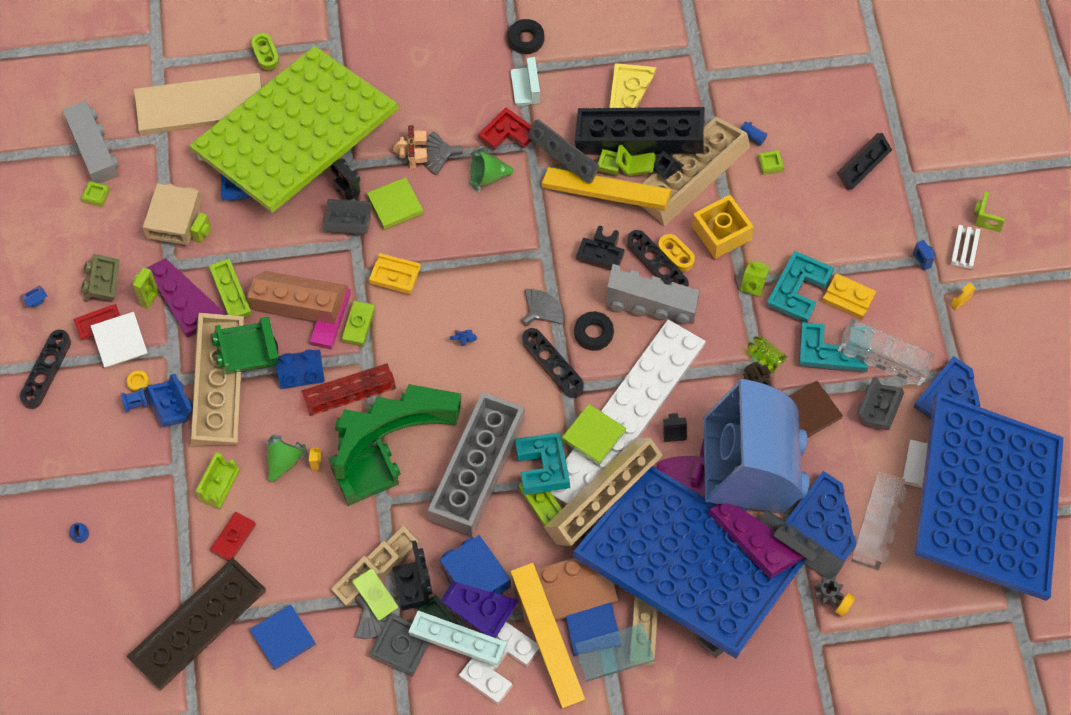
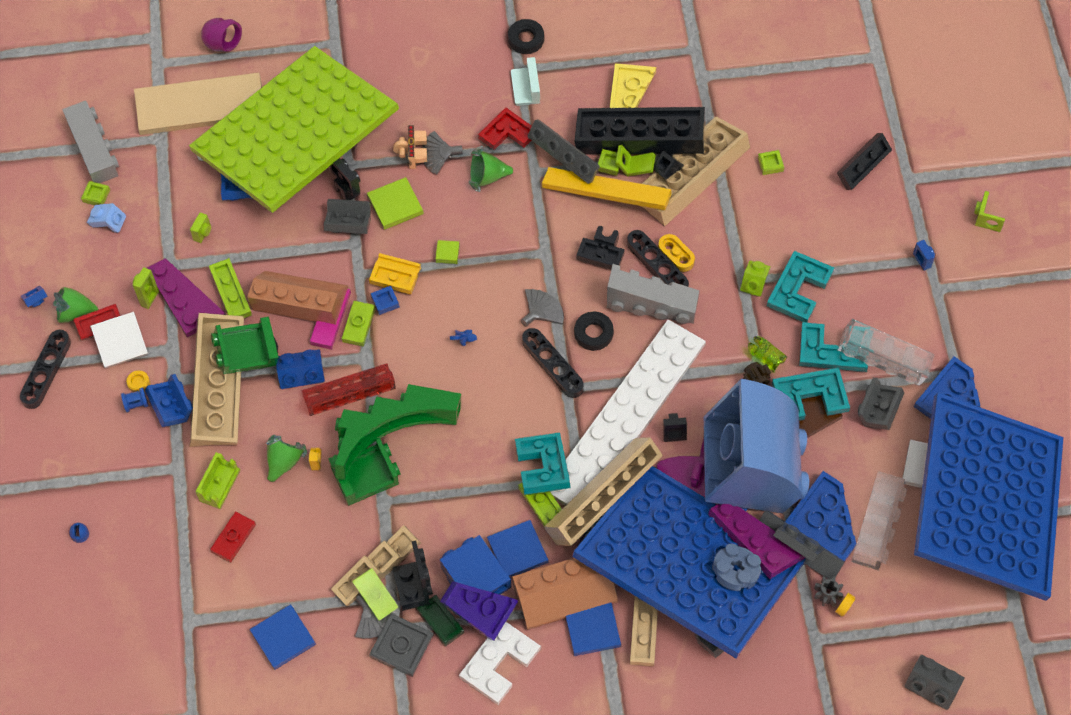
olive bracket [81,254,120,302] -> none
dark brown plate [127,558,266,691] -> none
tan brick [143,183,202,245] -> none
lime plate [251,33,279,70] -> none
light aqua plate [409,611,507,667] -> none
light grey brick [428,392,525,537] -> none
yellow tile [510,563,585,708] -> none
lime tile [562,404,626,465] -> none
clear light blue piece [575,623,655,682] -> none
yellow brick [692,195,754,259] -> none
blue pin [740,121,767,146] -> none
yellow plate [822,273,876,320] -> none
white tile [950,225,981,270] -> none
yellow tile [950,283,975,311] -> none
none -> bright green hat [53,287,99,323]
none -> light blue bracket [87,203,126,233]
none -> magenta helmet [201,18,242,52]
none -> blue plate [370,286,400,315]
none -> lime tile [436,240,460,264]
none -> blue tile [487,520,549,578]
none -> sand blue plate [712,544,761,591]
none -> teal plate [772,368,850,420]
none -> dark grey bracket [905,654,965,710]

